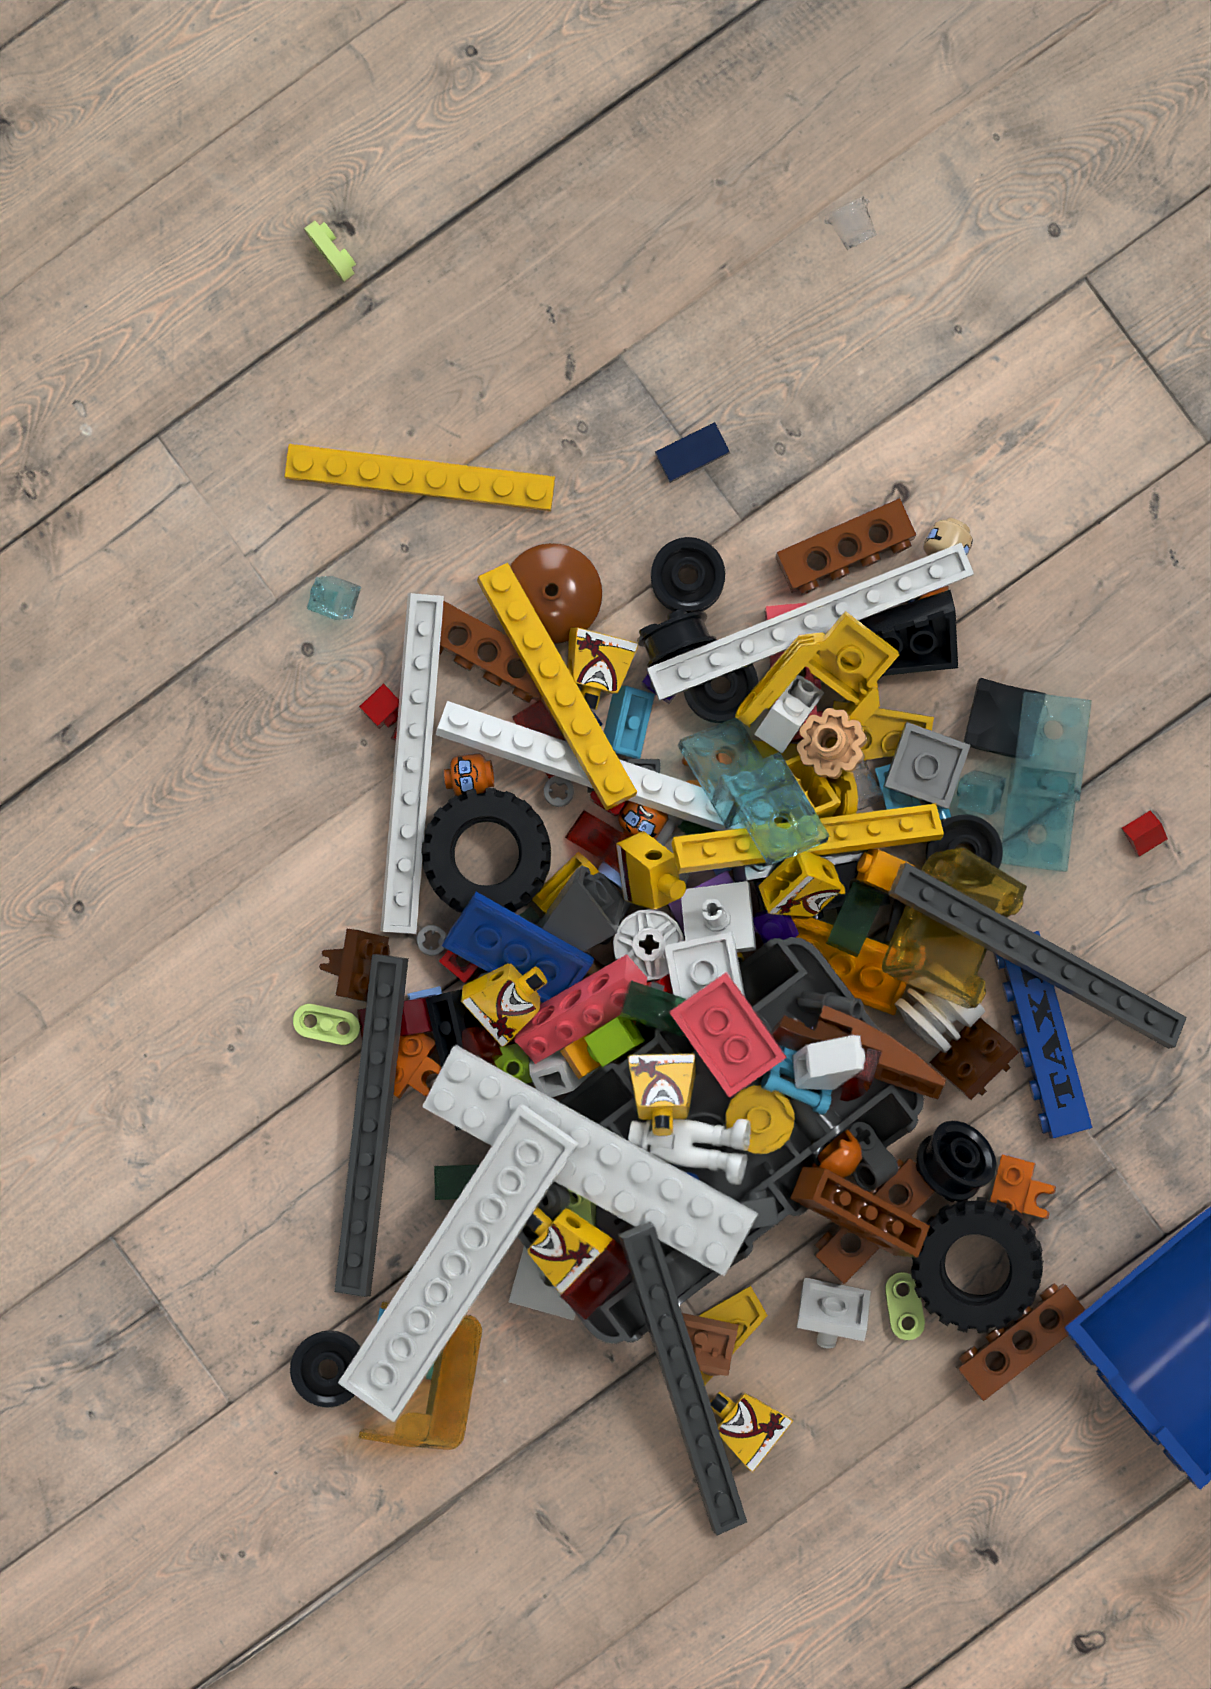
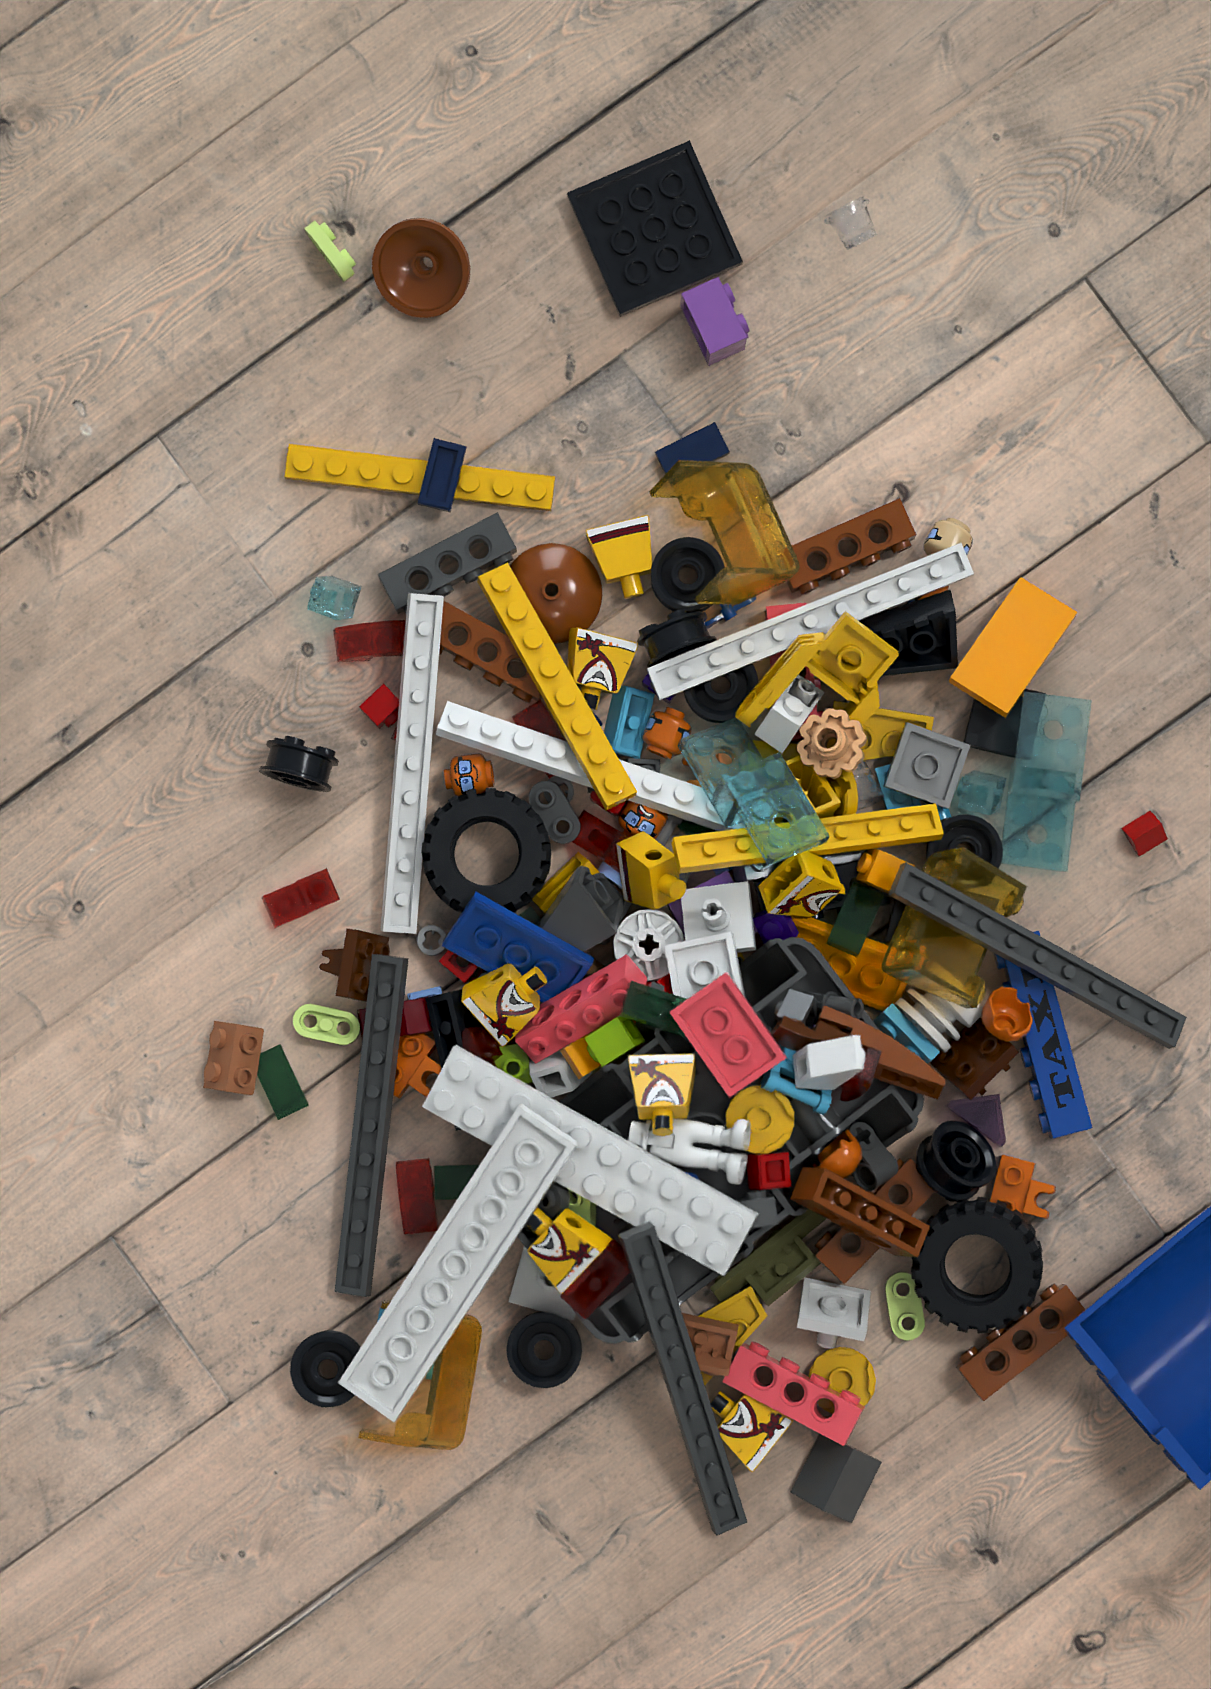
none -> nougat bracket [203,1021,264,1095]
none -> clear green tile [257,1044,310,1120]
none -> black wheel [259,736,339,792]
none -> clear red slope [262,868,340,928]
none -> clear red slope [333,620,405,662]
none -> dark orange dish [372,218,471,318]
none -> dark grey brick [378,512,517,614]
none -> clear red slope [396,1158,439,1235]
none -> dark blue tile [418,438,467,513]
none -> black wheel [507,1312,582,1388]
none -> dark grey plate [529,781,581,844]
none -> black plate [567,140,743,317]
none -> yellow torso [586,515,652,599]
none -> orange head [642,707,692,759]
none -> clear yellow windscreen [649,460,800,604]
none -> medium lavender brick [680,277,750,366]
none -> blue piece [705,593,757,629]
none -> olive bracket [710,1209,826,1306]
none -> coral brick [722,1341,866,1446]
none -> red slope [747,1152,791,1190]
none -> plate [774,989,819,1029]
none -> dark grey slope [791,1433,882,1523]
none -> yellow tile [809,1346,876,1414]
none -> medium azure plate [873,1003,940,1064]
none -> clear purple slope [945,1094,1006,1147]
none -> light orange tile [949,577,1077,718]
none -> orange hair [981,987,1033,1042]

